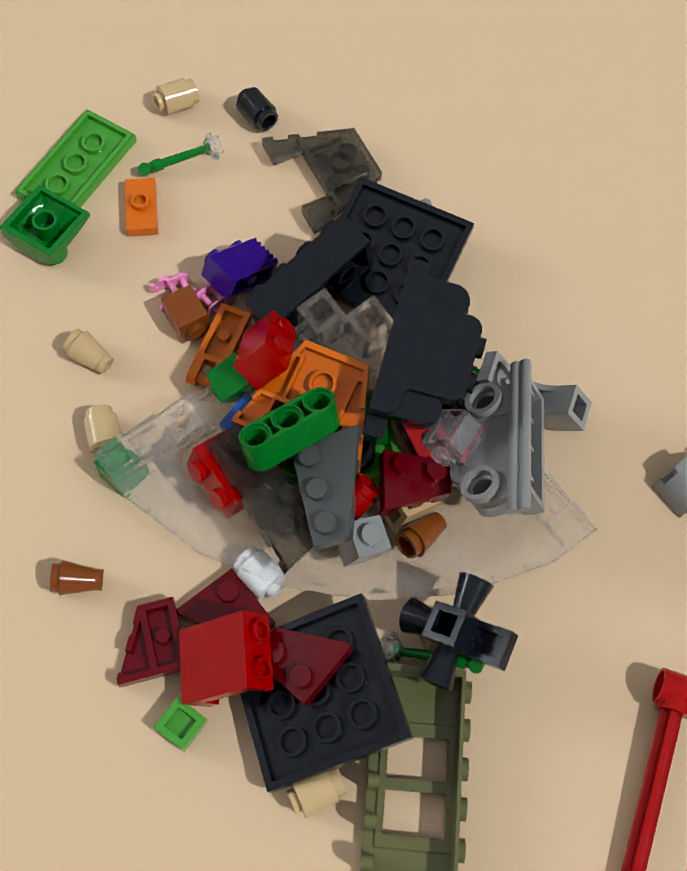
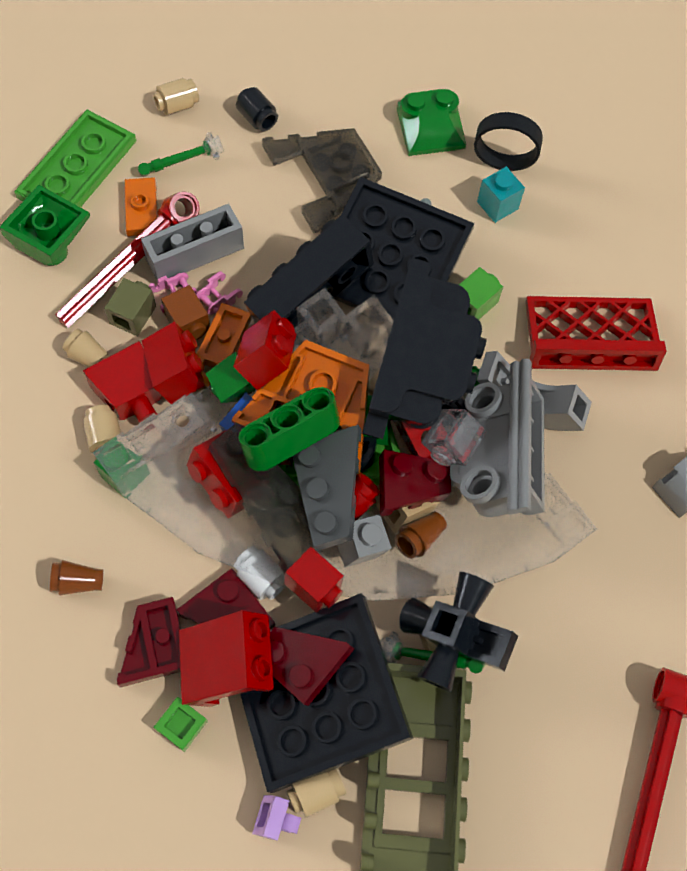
dark purple brick [201,238,278,301] -> none
none -> piece [55,191,200,328]
none -> red torso [83,341,161,426]
none -> olive brick [104,278,156,336]
none -> light grey brick [141,203,244,280]
none -> red brick [141,321,205,405]
none -> lavender tile [252,795,301,841]
none -> red brick [284,547,344,613]
none -> green slope [397,89,466,156]
none -> bright green brick [459,267,503,320]
none -> black tyre [474,112,543,171]
none -> teal brick [477,166,525,223]
none -> red fence [525,296,667,371]

